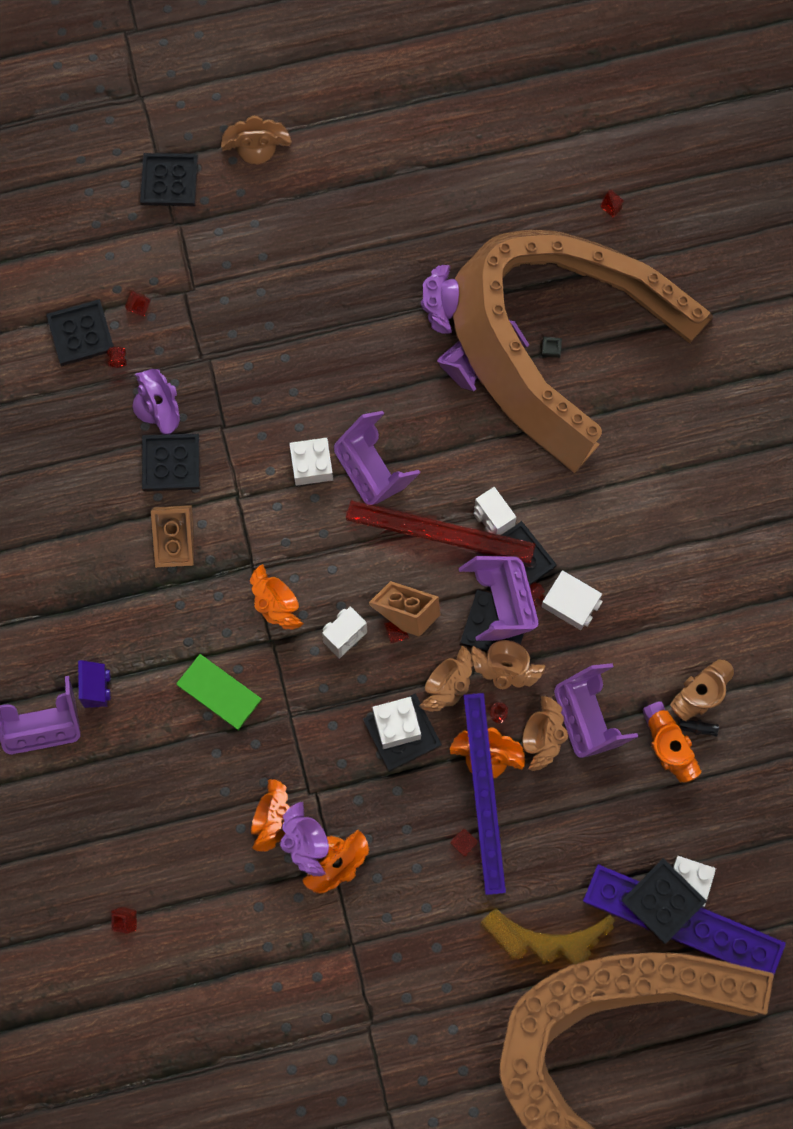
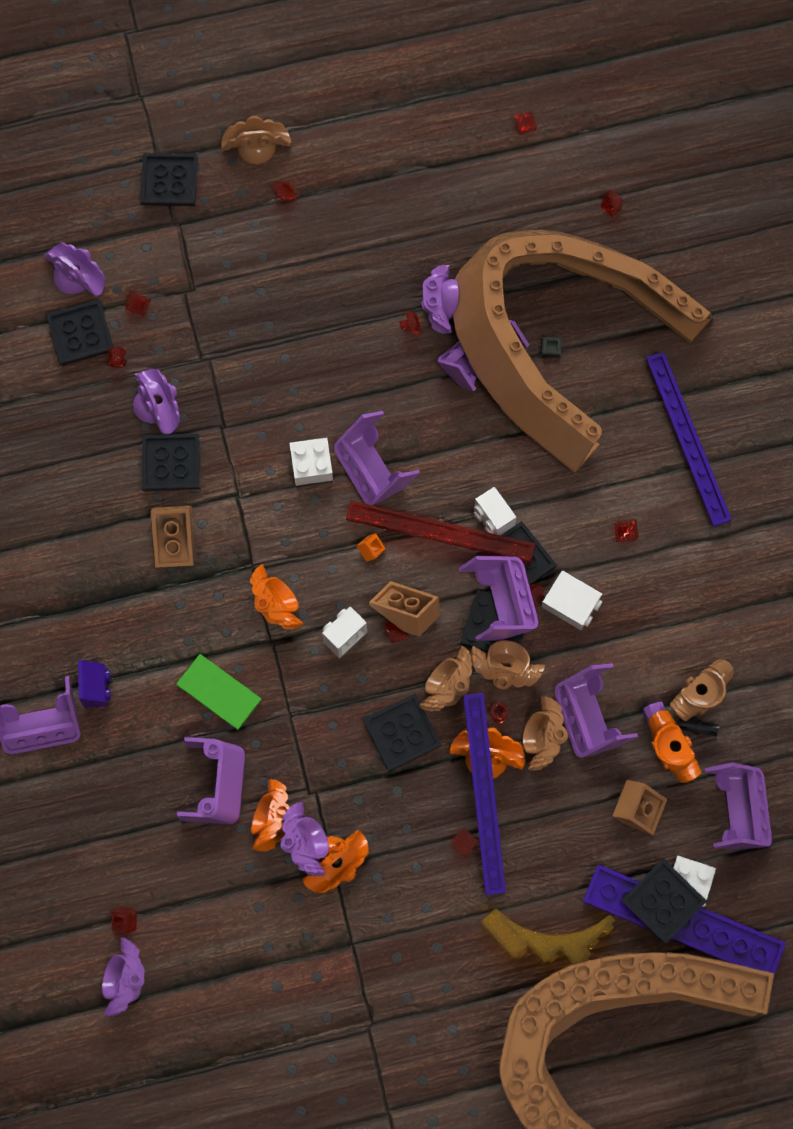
white brick [372,697,421,749] -> none
none -> medium lavender piece [44,242,105,297]
none -> medium lavender piece [102,938,145,1017]
none -> medium lavender windscreen [177,737,245,824]
none -> clear red plate [273,181,298,200]
none -> orange slope [356,533,386,561]
none -> clear red tile [399,311,422,335]
none -> clear red plate [514,111,537,135]
none -> medium nougat slope [613,780,667,835]
none -> clear red slope [614,519,639,542]
none -> dark purple plate [646,352,732,528]
none -> medium lavender windscreen [705,763,772,850]

